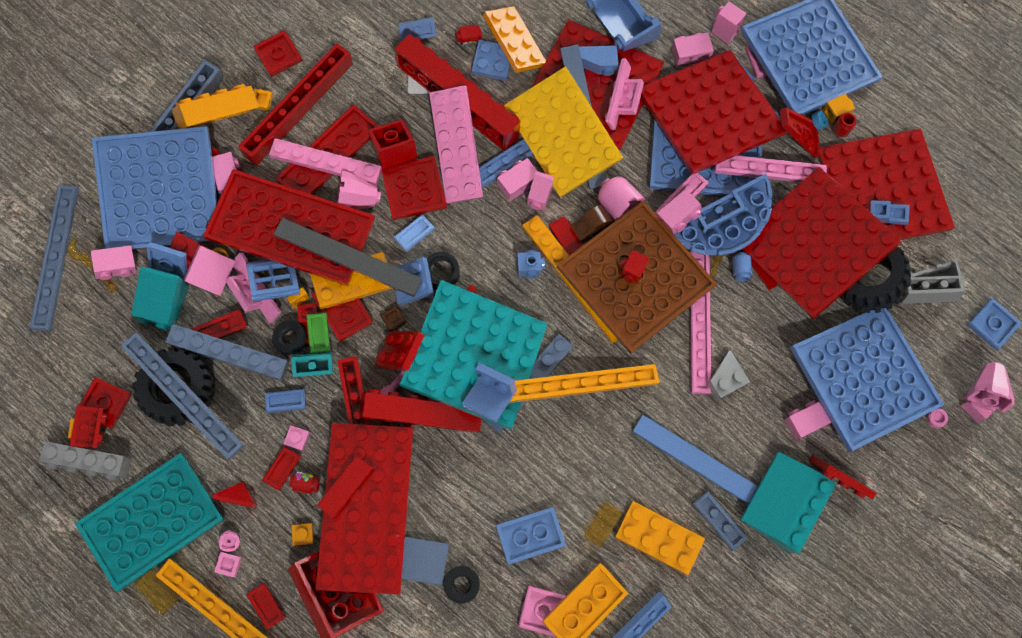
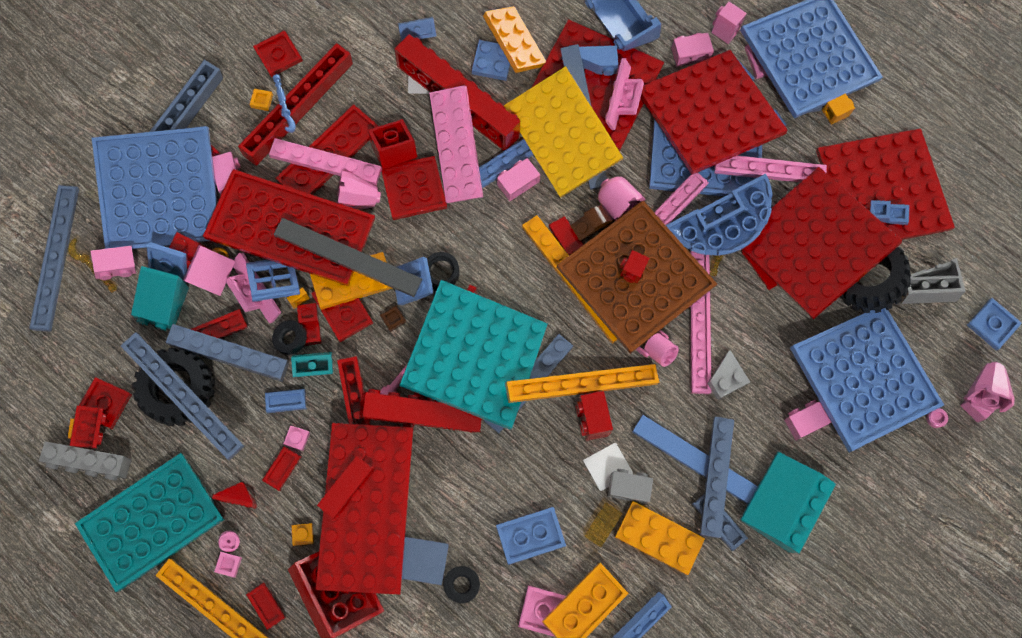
clear yellow tile [134,570,179,615] -> none
light orange brick [171,84,258,129] -> none
red brick [289,471,321,494] -> none
bright green tile [307,313,331,353] -> none
red plate [375,331,425,371] -> none
light blue tile [394,214,435,252] -> none
red brick [455,24,482,45] -> none
medium blue bracket [462,363,517,422] -> none
medium blue brick [517,250,545,279] -> none
bright pink slope [527,171,554,211] -> none
bright pink brick [657,189,702,234] -> none
medium blue brick [732,252,752,281] -> none
red wing [780,107,820,158] -> none
red wing [809,455,877,500] -> none
dark azure tile [812,111,828,130] -> none
red brick [833,113,856,137] -> none
none -> medium blue piece [273,74,296,133]
none -> red brick [575,391,613,441]
none -> white sticker [583,443,633,491]
none -> light grey brick [607,469,653,504]
none -> bright pink piece [636,330,679,367]
none -> sand blue plate [699,416,734,539]

